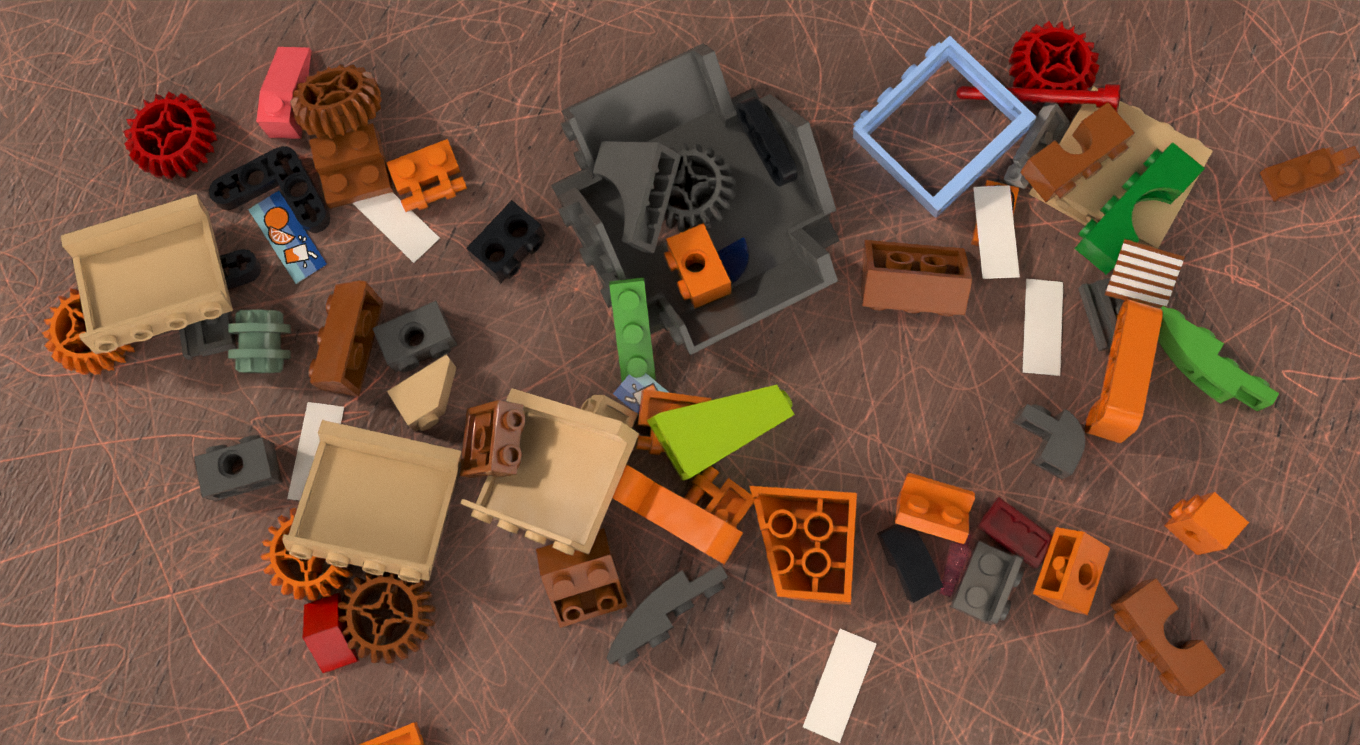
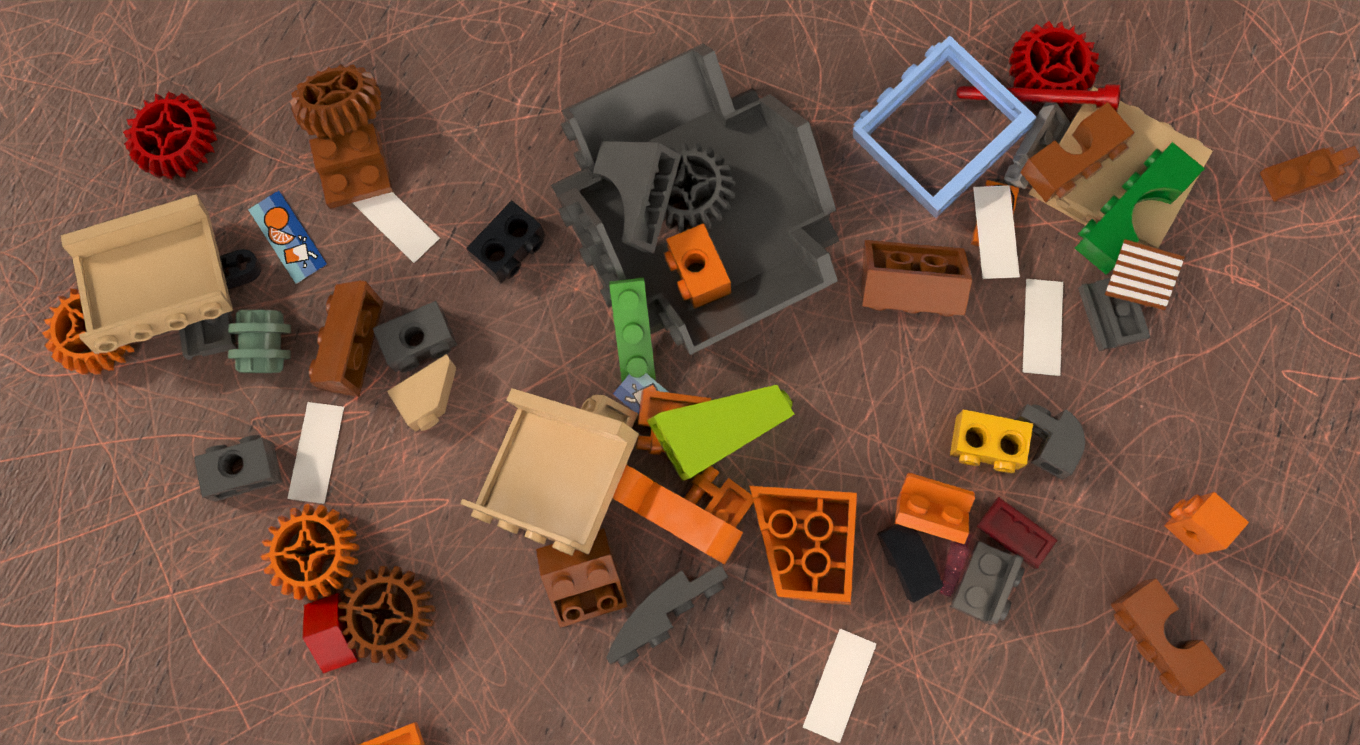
black beam [208,146,330,233] -> none
coral slope [256,47,311,139] -> none
tan panel [282,420,461,583] -> none
orange plate [386,139,467,212] -> none
dark orange plate [460,400,525,478] -> none
clear blue tile [717,237,749,284] -> none
black beam [736,97,798,187] -> none
orange brick [1033,527,1110,615] -> none
orange beam [1085,299,1163,443] -> none
bright green slope [1158,306,1279,411] -> none
none -> yellow brick [950,409,1033,473]

